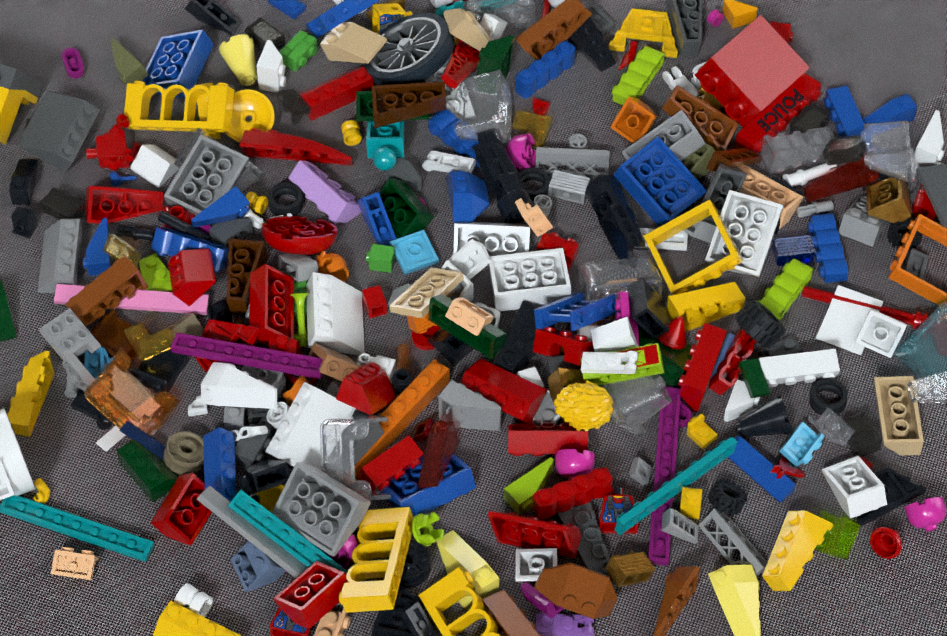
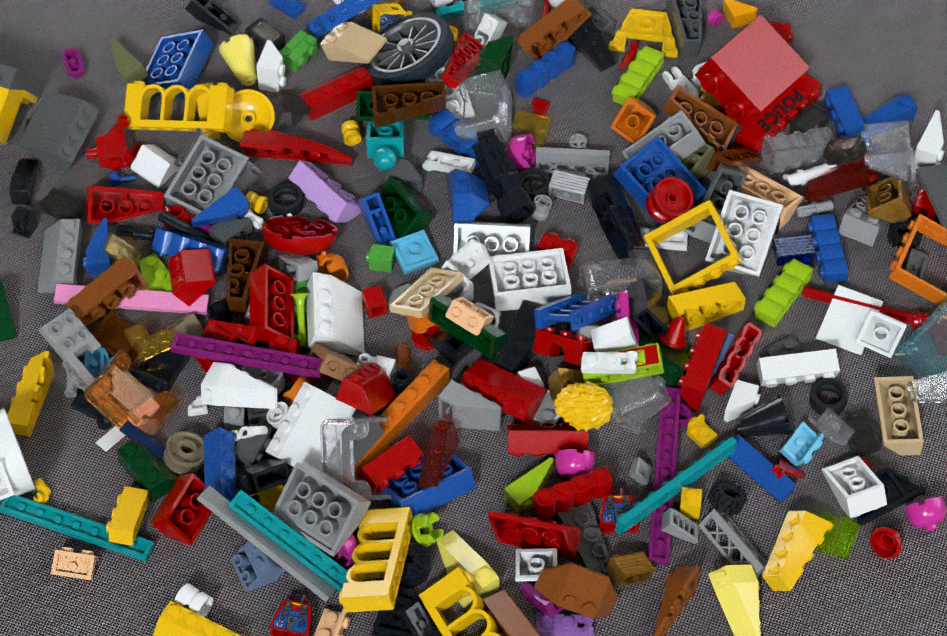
red slope [273,561,348,629] -> none
dark red slope [413,419,433,442] -> none
tan wedge [443,8,492,51] -> none
light nougat bracket [515,198,553,237] -> none
black tyre [735,299,786,349] -> none
dark green tile [738,358,771,398] -> none
none -> yellow brick [106,486,148,546]
none -> red wheel [646,177,693,224]

